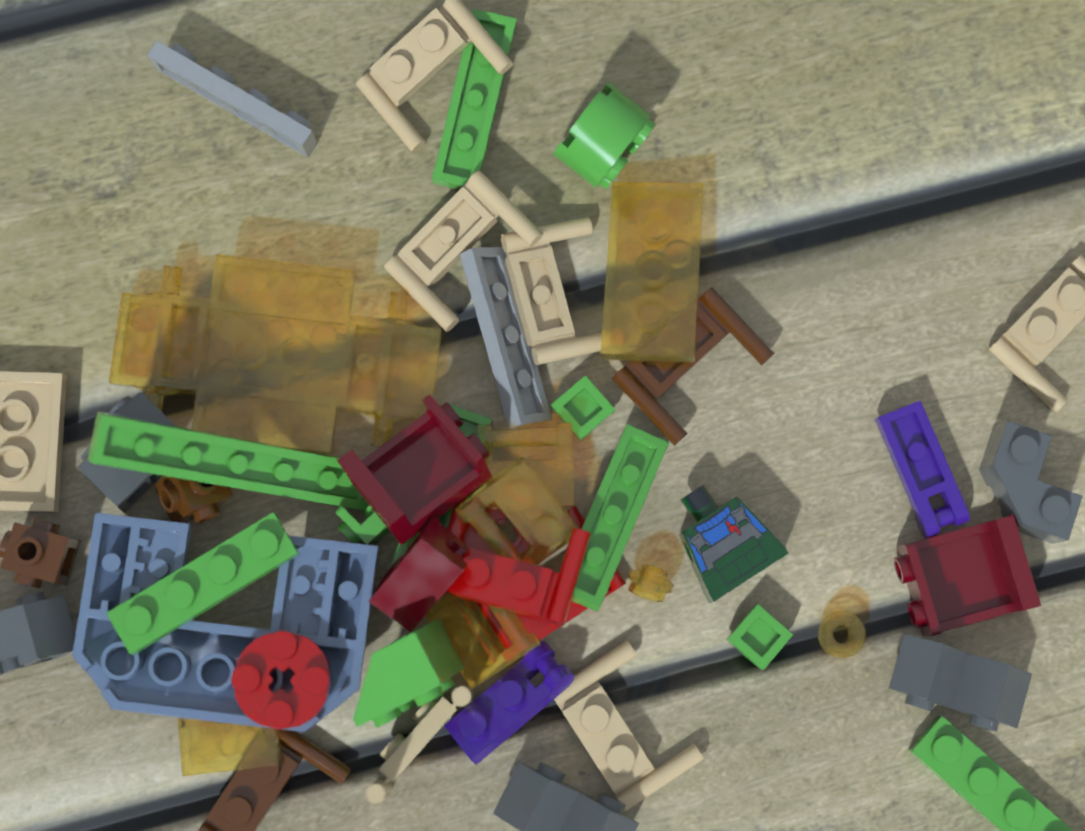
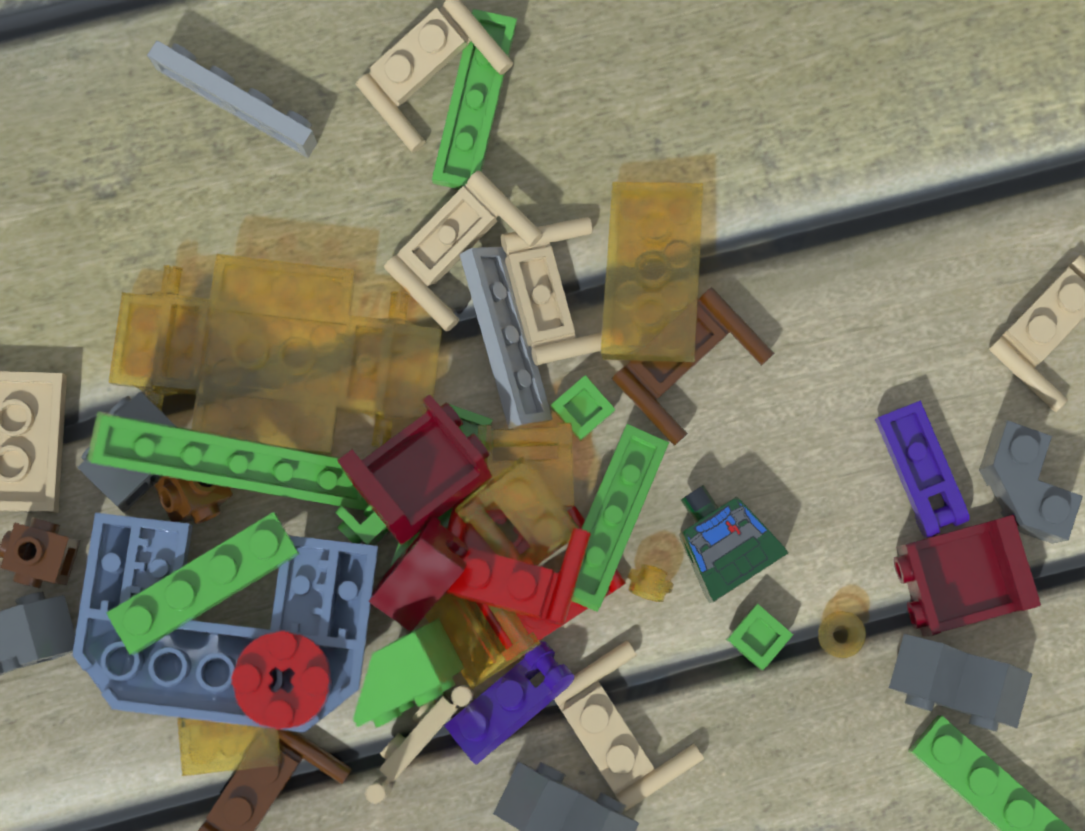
bright green brick [552,81,656,189] -> none

